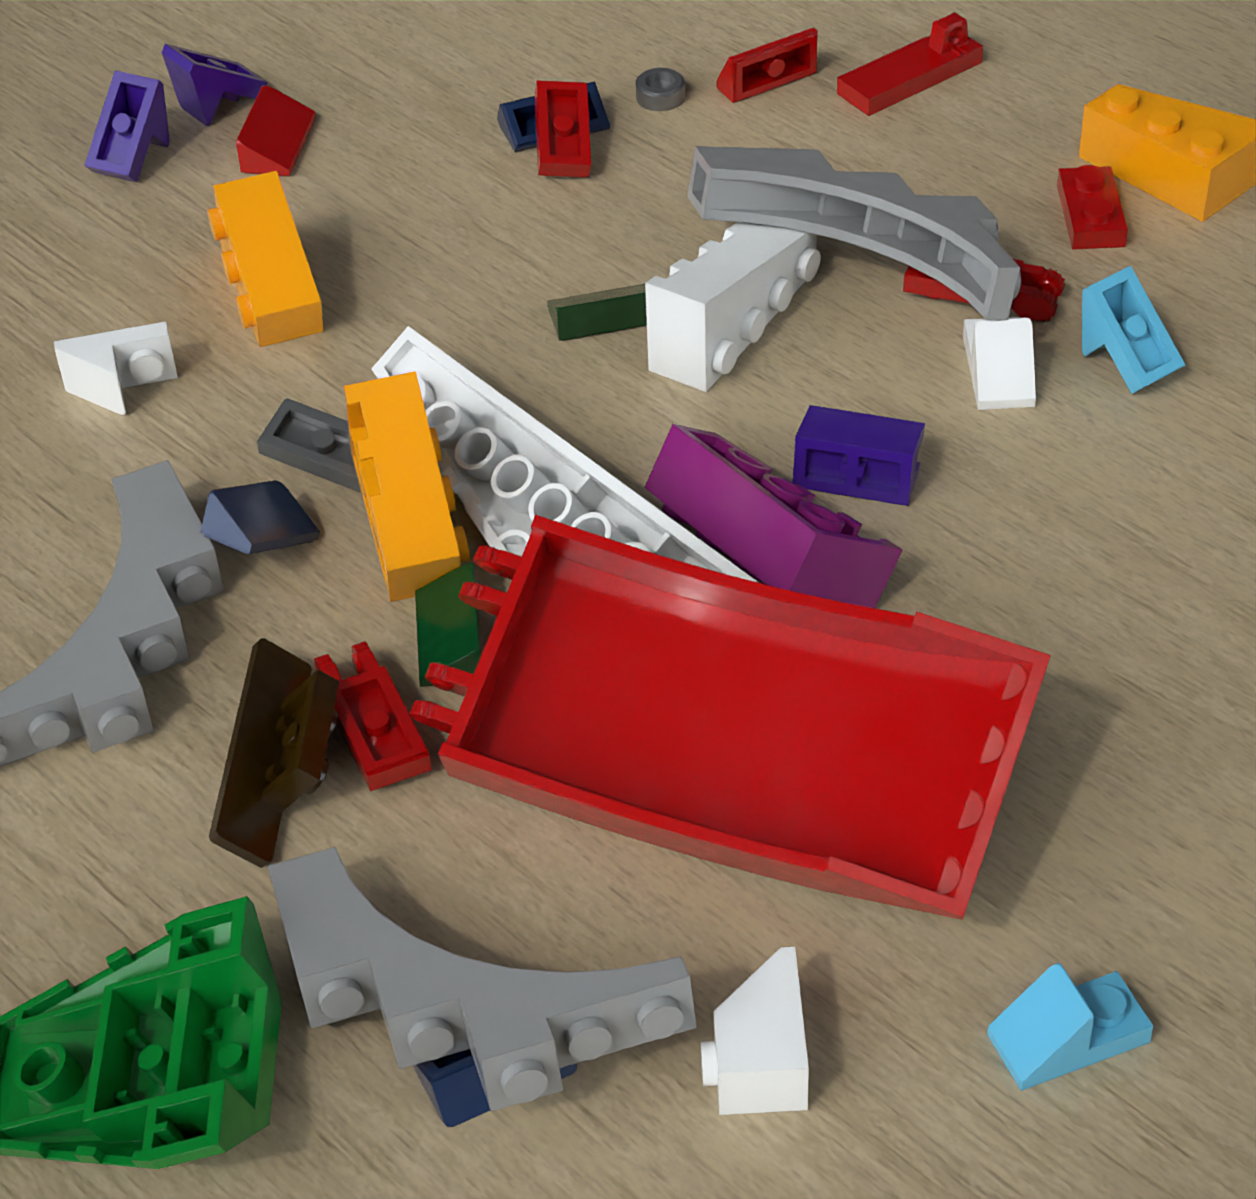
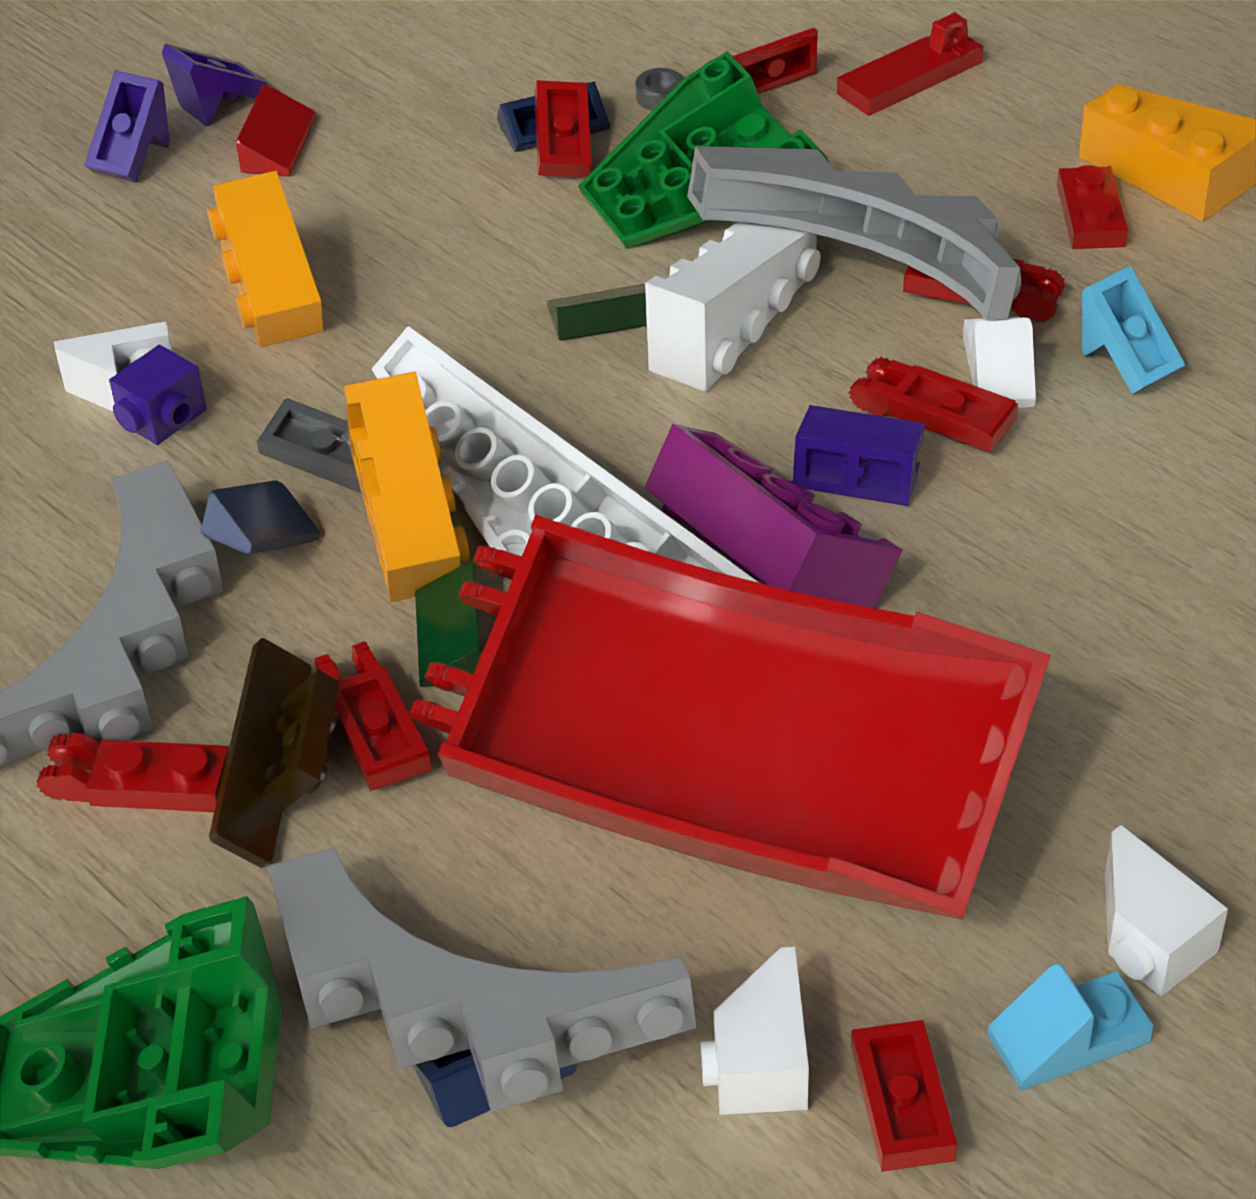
none -> red hinge [37,733,229,812]
none -> dark purple brick [109,344,207,445]
none -> green wedge [578,51,829,249]
none -> red hinge [848,356,1018,453]
none -> red plate [851,1020,957,1172]
none -> white slope [1105,825,1228,997]

